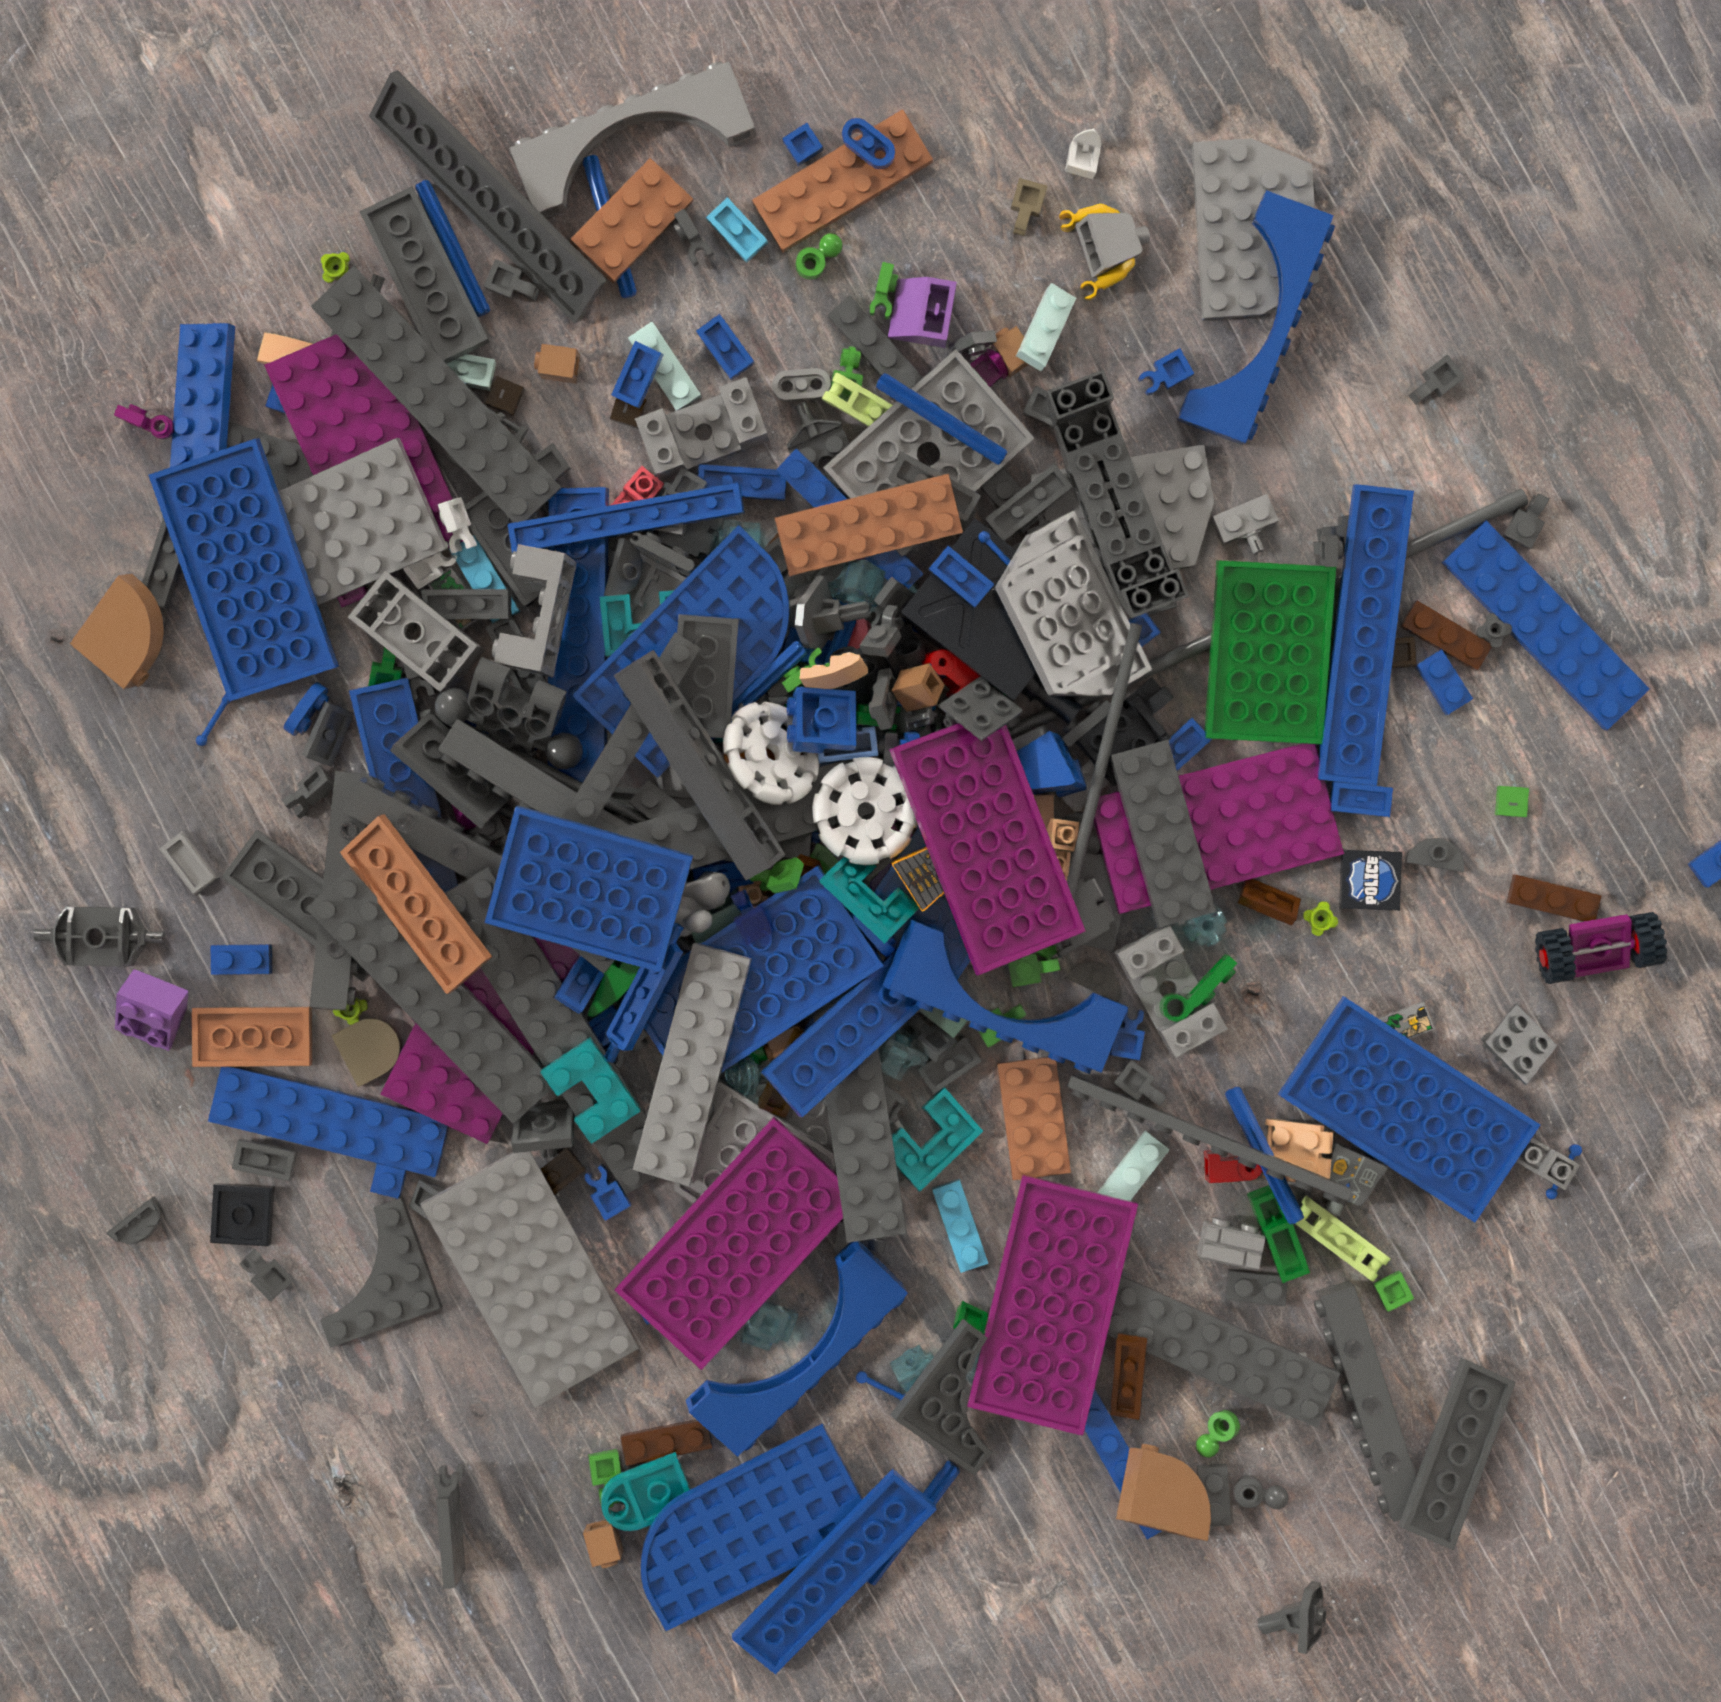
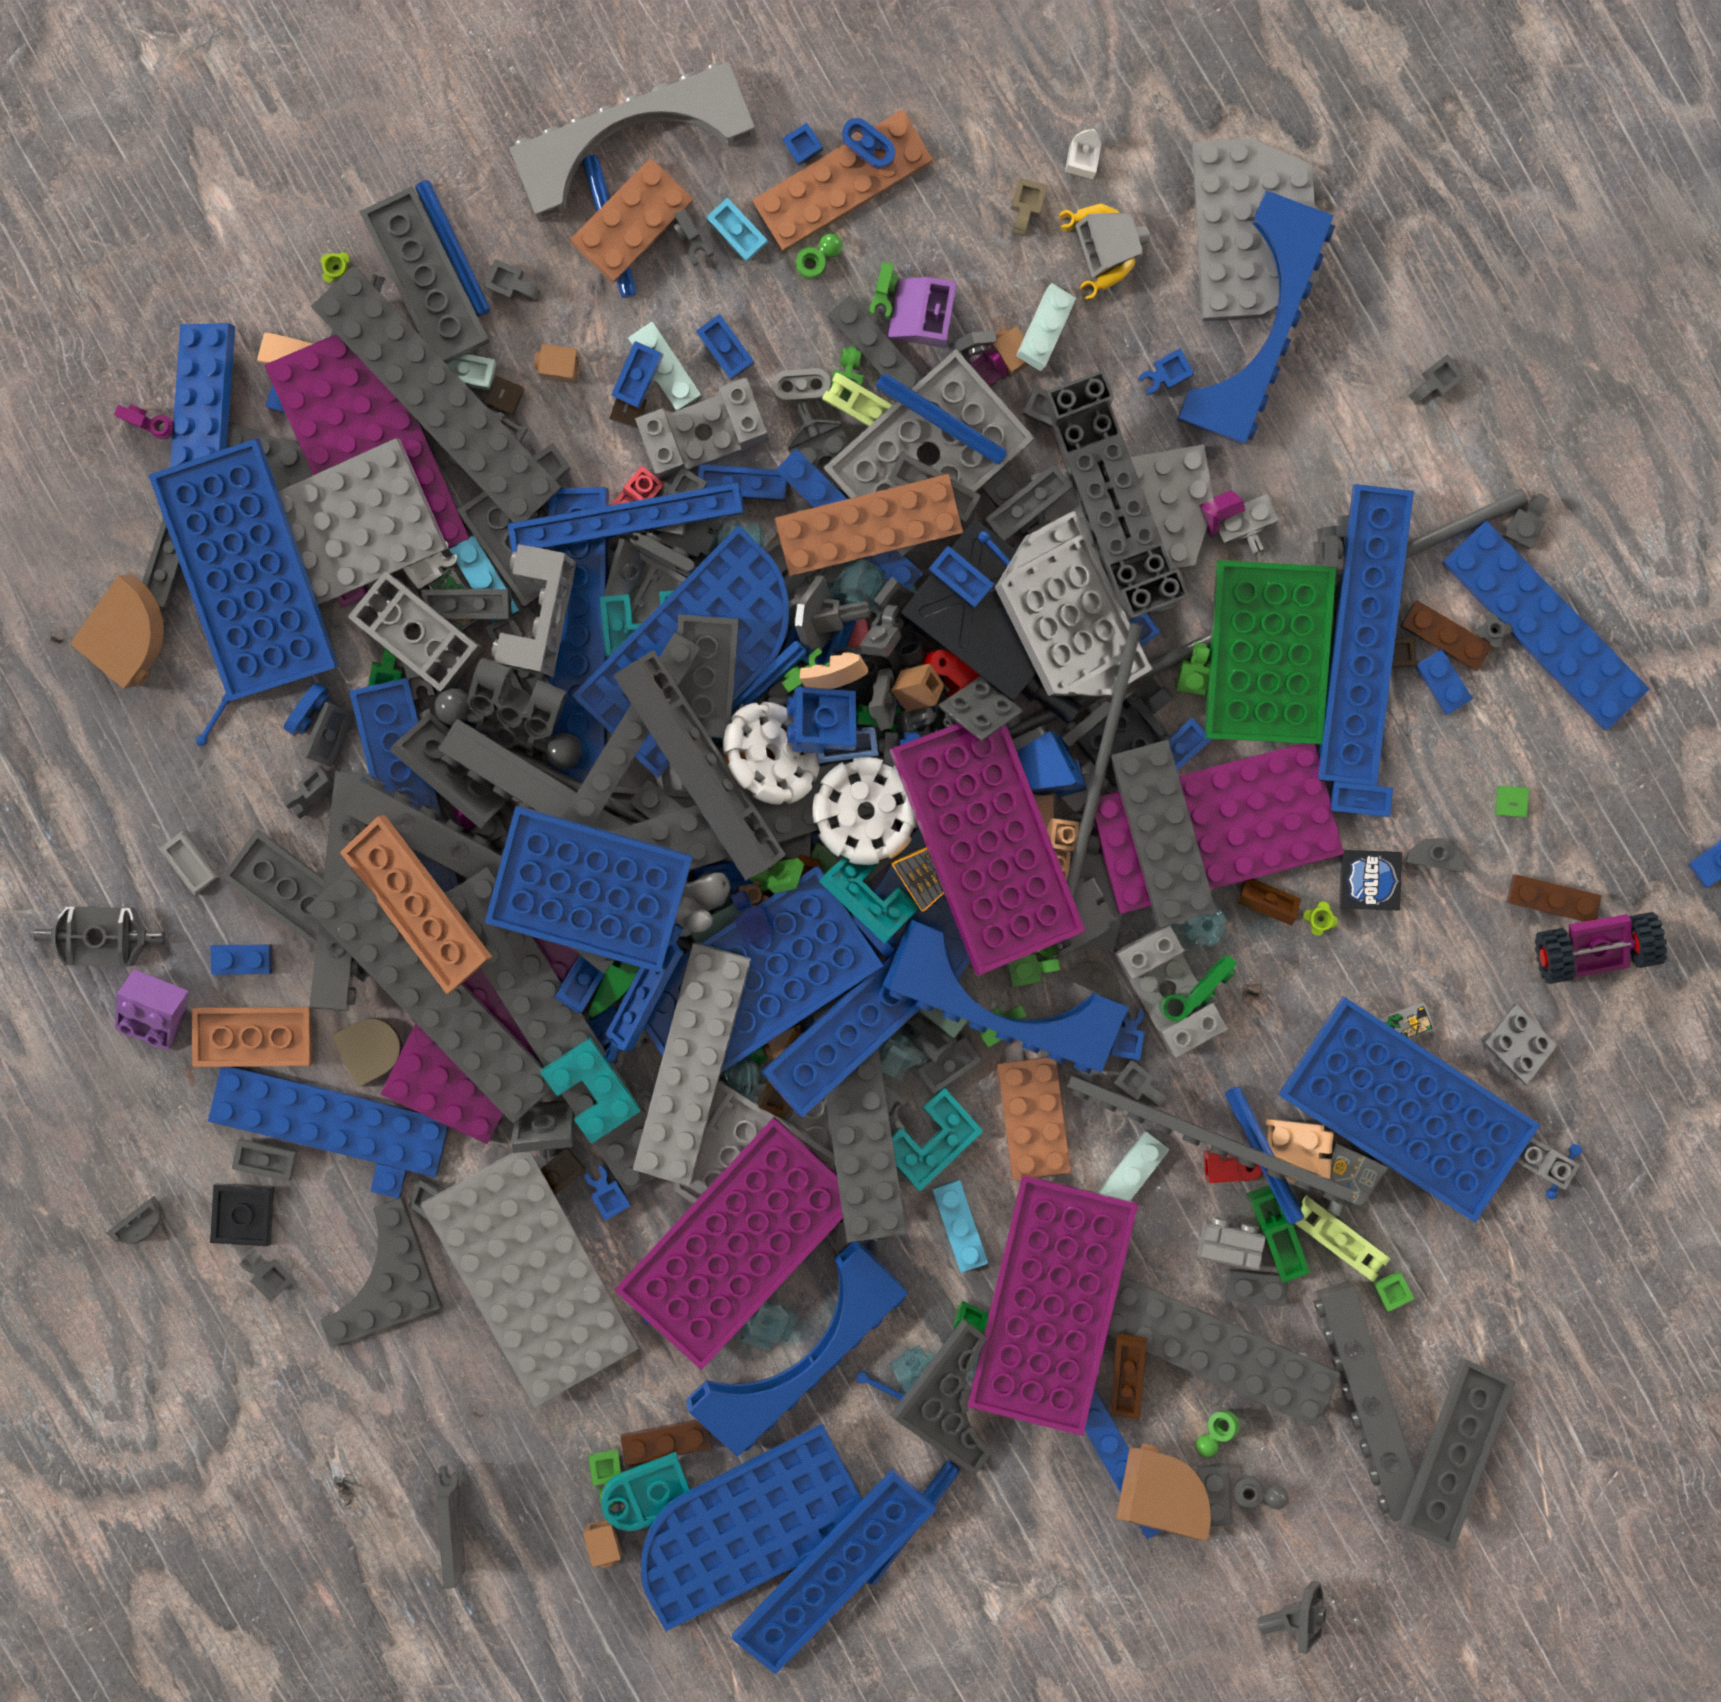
lime plate [333,997,368,1025] -> none
dark grey plate [369,70,607,323] -> none
white plate [438,497,477,554] -> none
none -> bright green plate [1175,642,1210,696]
none -> magenta tile [1199,490,1246,537]

